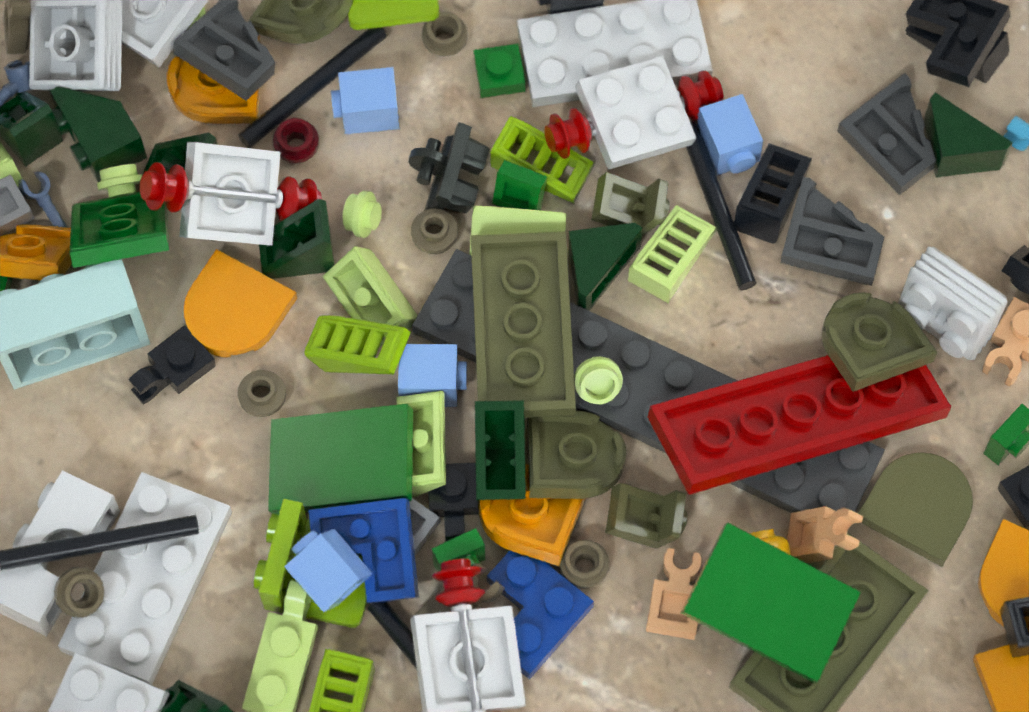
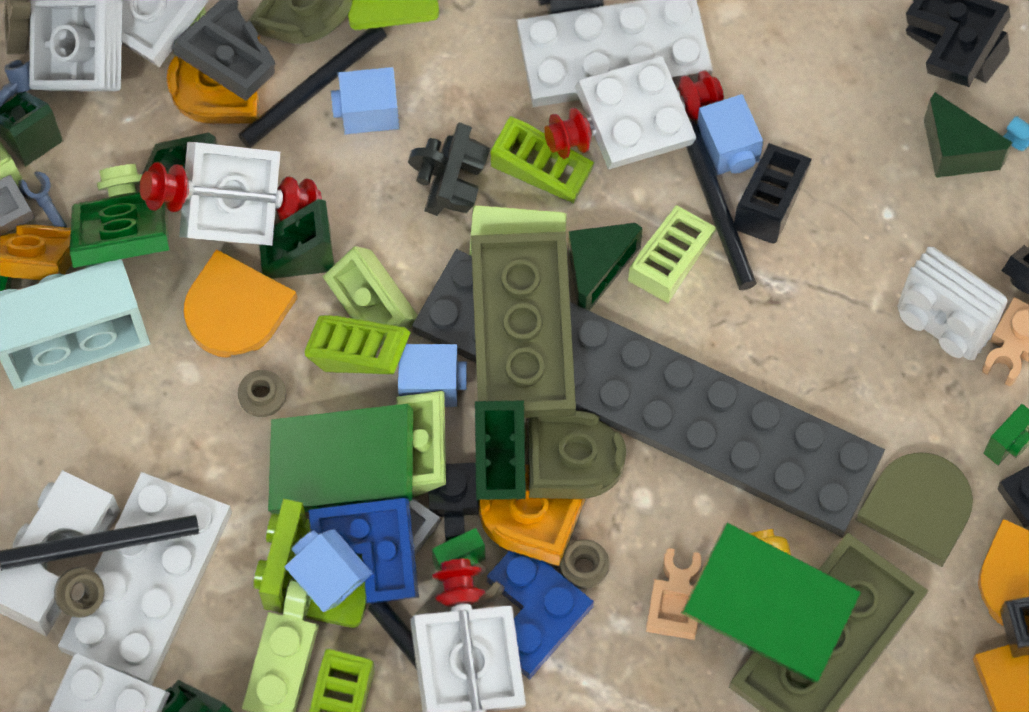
dark green slope [50,87,147,182] -> none
black plate [128,326,216,405] -> none
dark red plate [273,118,319,163] -> none
yellowish green plate [343,191,382,238] -> none
dark tan plate [411,208,458,254] -> none
dark tan plate [422,12,467,56] -> none
green plate [473,43,526,98] -> none
green plate [492,160,548,210] -> none
yellowish green plate [574,357,623,404] -> none
olive bracket [591,172,670,236] -> none
olive bracket [605,483,687,549] -> none
red plate [647,355,951,495] -> none
dark grey wing [780,177,884,286] -> none
light nougat plate [787,506,863,564] -> none
olive tile [821,292,938,392] -> none
dark grey wing [837,73,936,195] -> none

